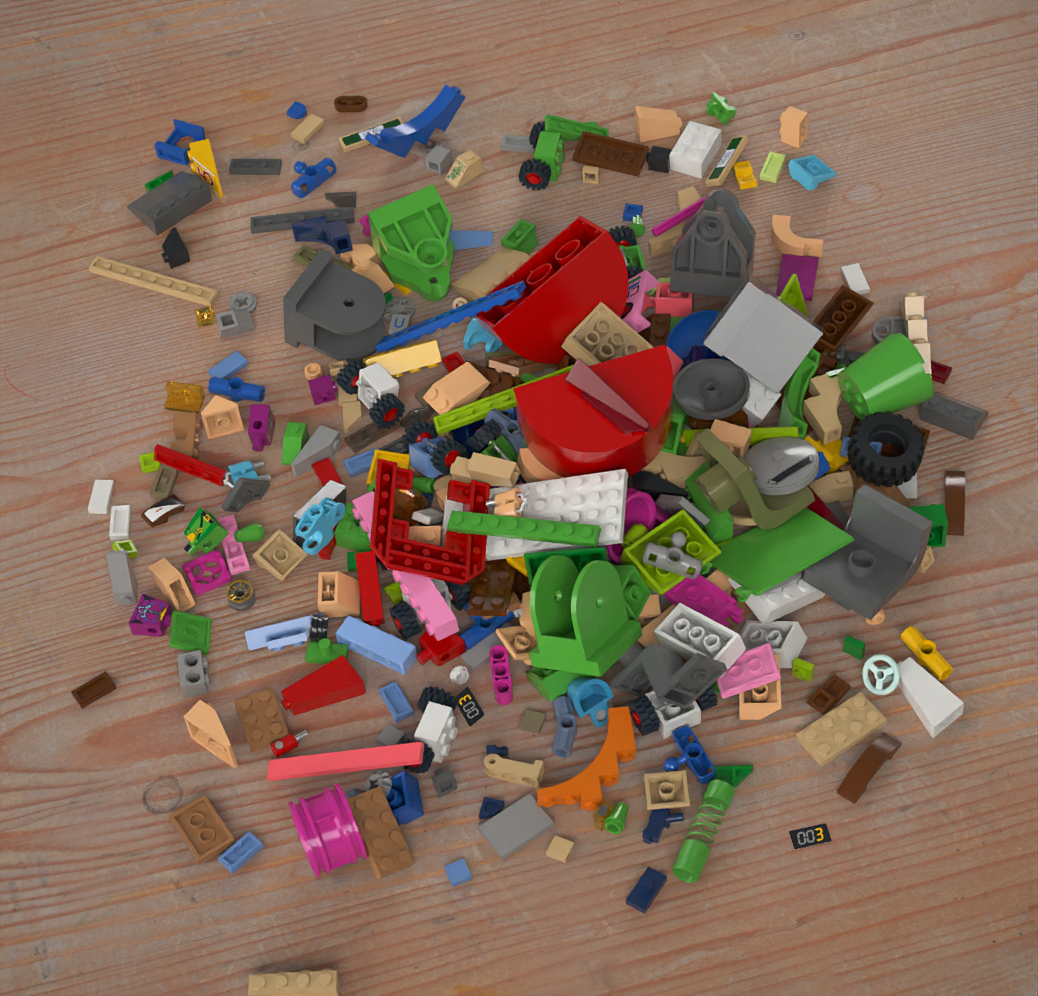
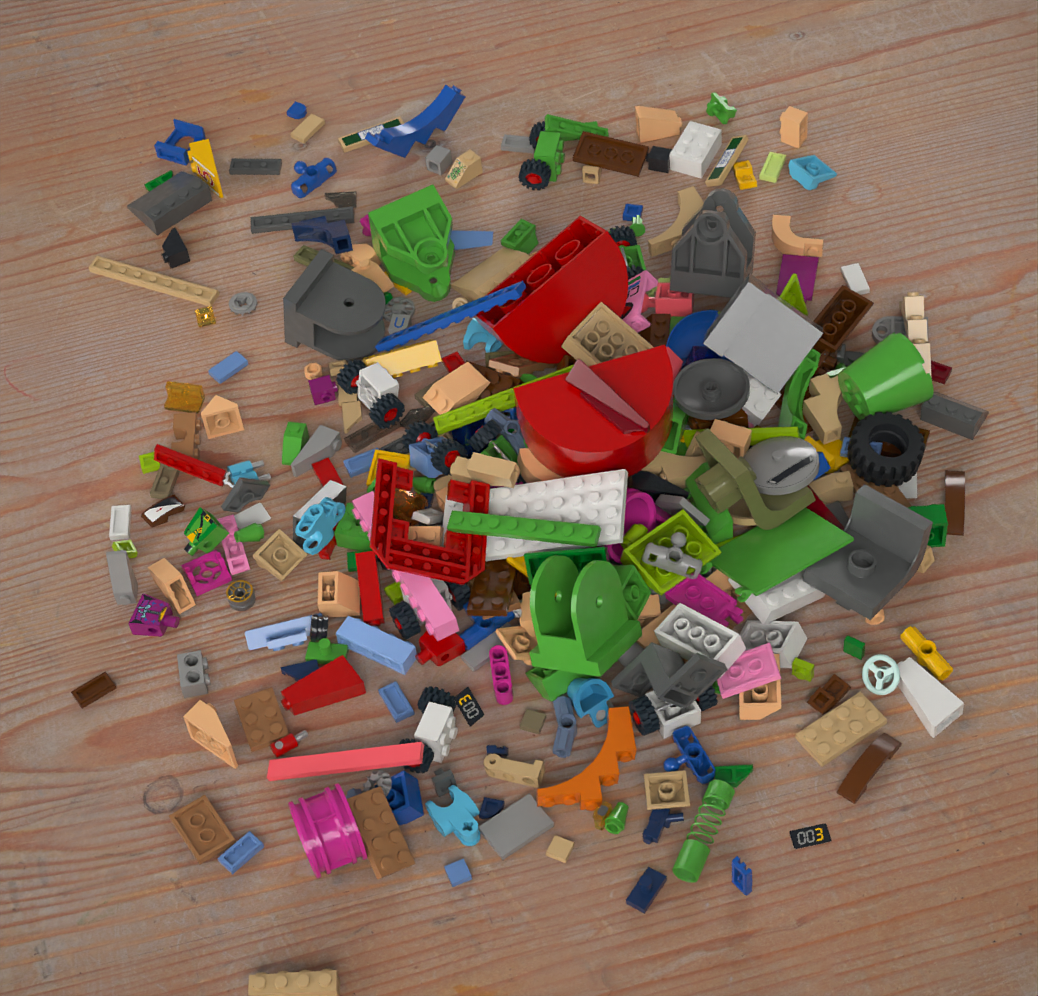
white tile [88,479,115,514] -> none
bright green tile [169,610,212,655] -> none
blue piece [208,377,265,402] -> none
light grey slope [216,310,255,339] -> none
magenta torso [248,404,275,452] -> none
reddish brown plate [334,96,368,112] -> none
light grey tile [376,724,405,746] -> none
white plate [450,665,469,685] -> none
light nougat piece [486,488,528,518] -> none
dark pink axle [651,188,720,237] -> none
none -> white sticker [234,503,271,530]
none -> dark blue tile [281,659,319,681]
none -> medium azure piece [425,785,480,846]
none -> blue tile [732,856,752,896]

